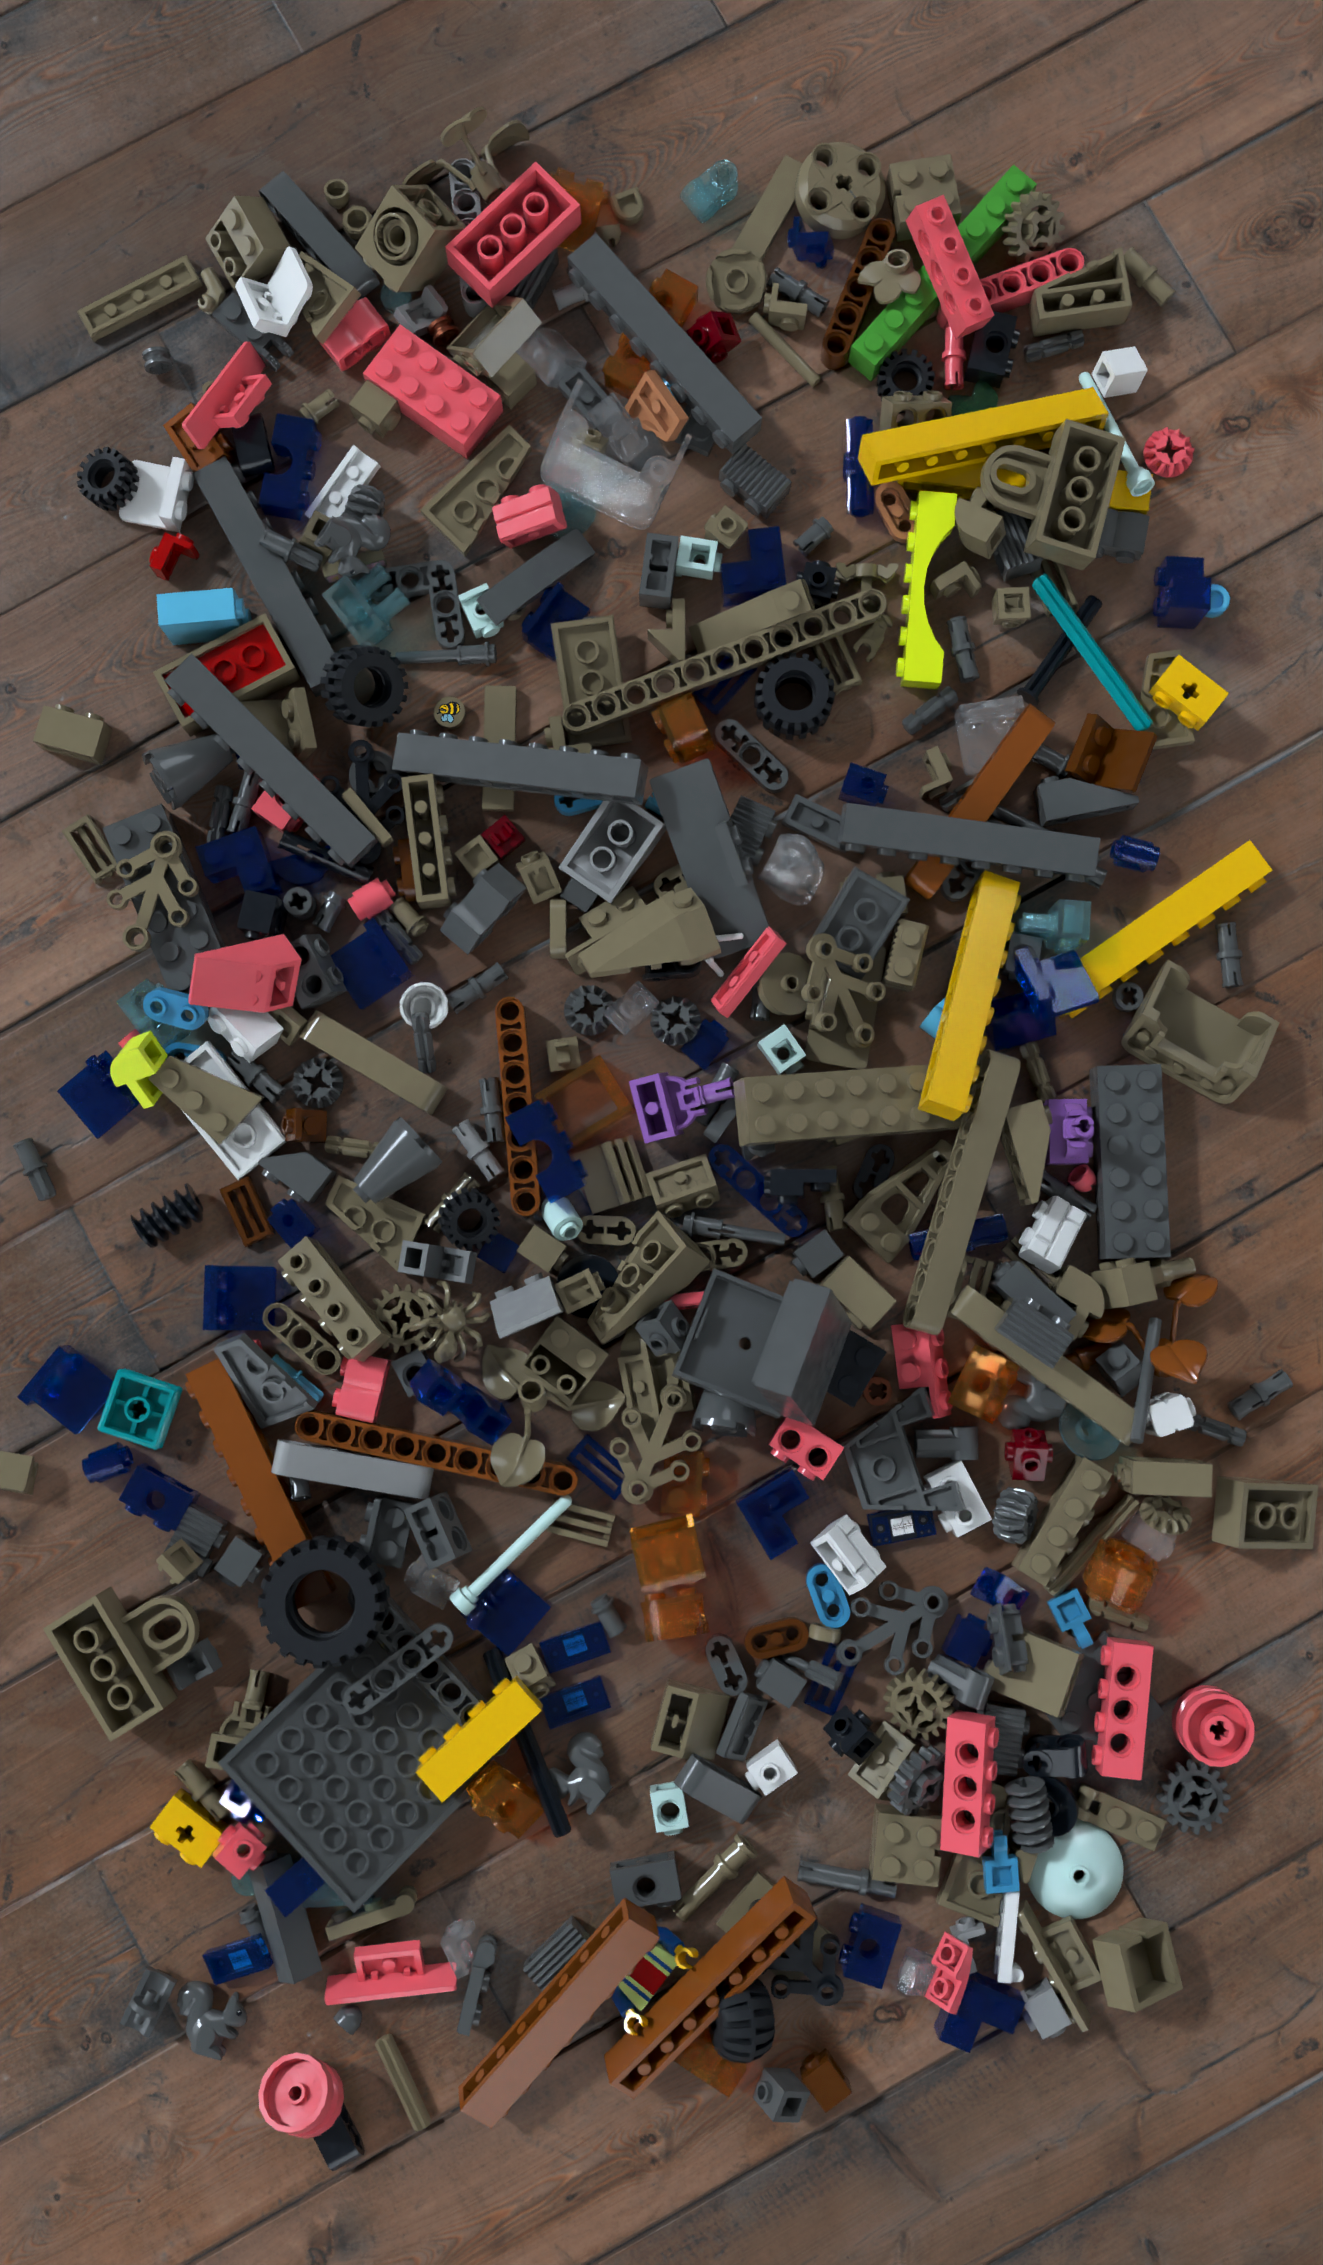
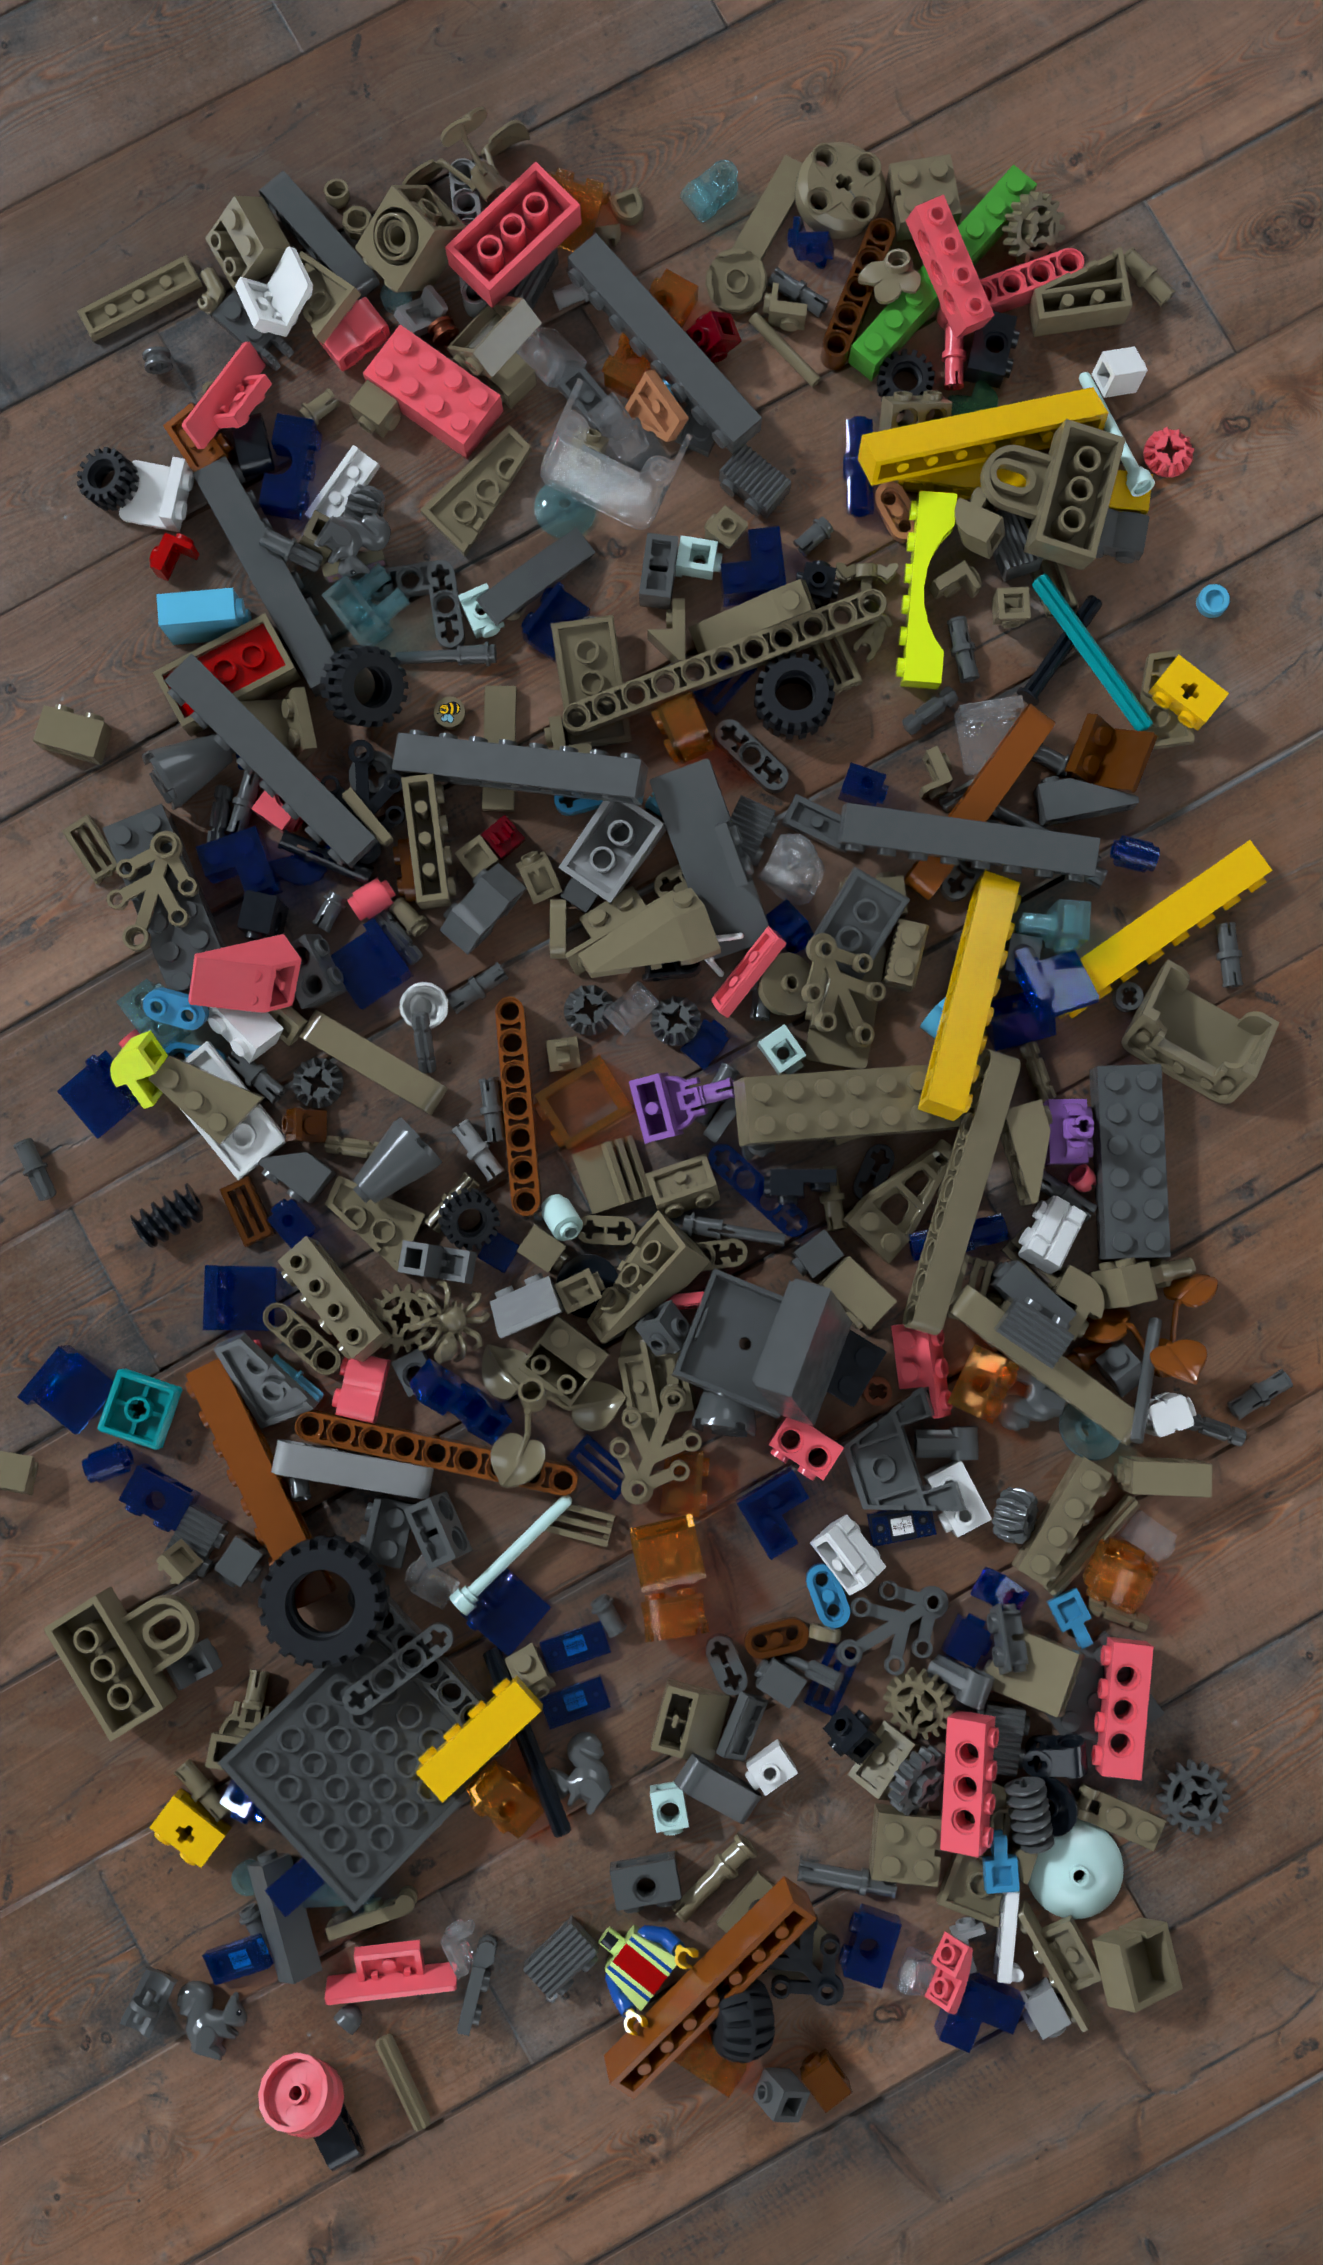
coral brick [212,1822,267,1880] -> none
dark grey bush [283,887,317,921] -> none
dark orange brick [458,1897,660,2129] -> none
coral brick [492,484,567,549] -> none
clear blue arch [505,1098,589,1204] -> none
dark red brick [1004,1428,1053,1481] -> none
dark grey axle [1023,330,1085,362] -> none
dark tan gear [1139,1495,1193,1535] -> none
clear blue brick [1153,556,1211,629] -> none
coral wheel [1172,1685,1255,1767] -> none
dark tan slope [1212,1476,1318,1549] -> none
none -> clear blue bracket [766,899,814,954]

